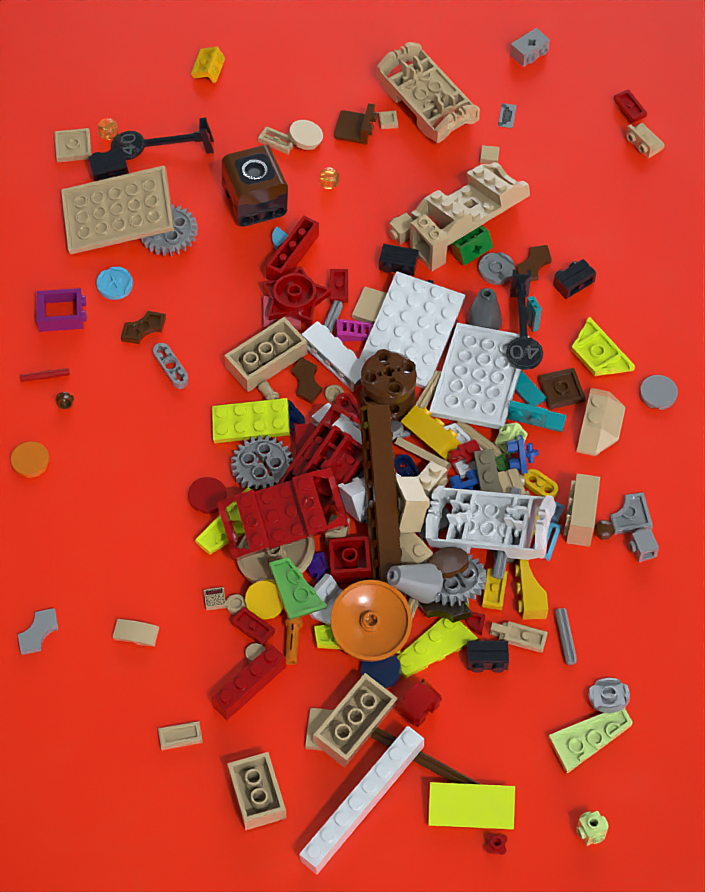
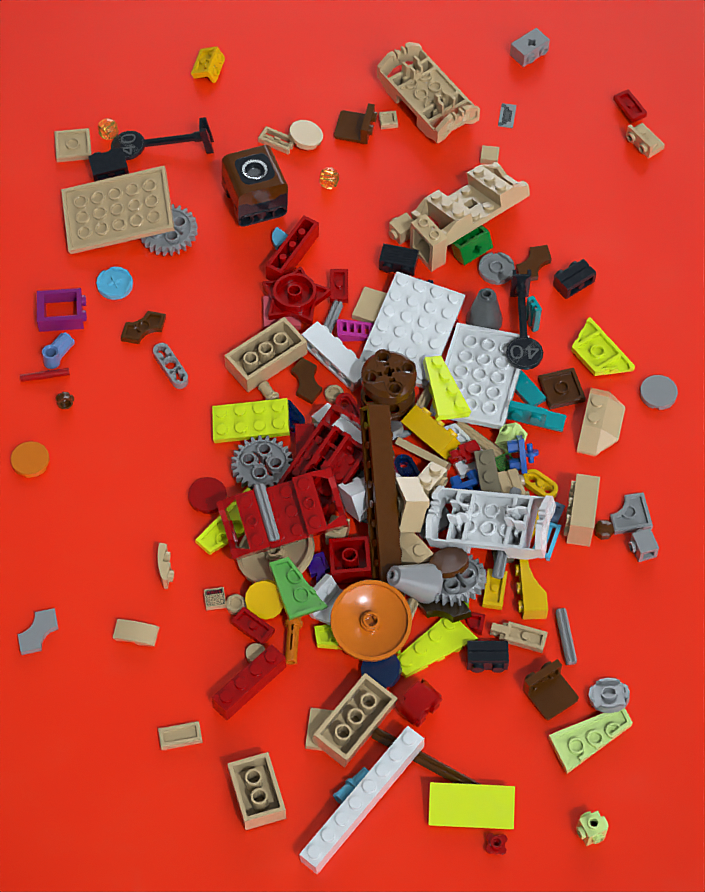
none -> medium blue piece [42,332,75,369]
none -> tan slope [157,543,174,589]
none -> light grey axle [254,483,280,542]
none -> medium azure pin [333,767,369,804]
none -> neon yellow wing [423,356,471,421]
none -> reddish brown bracket [523,659,579,720]

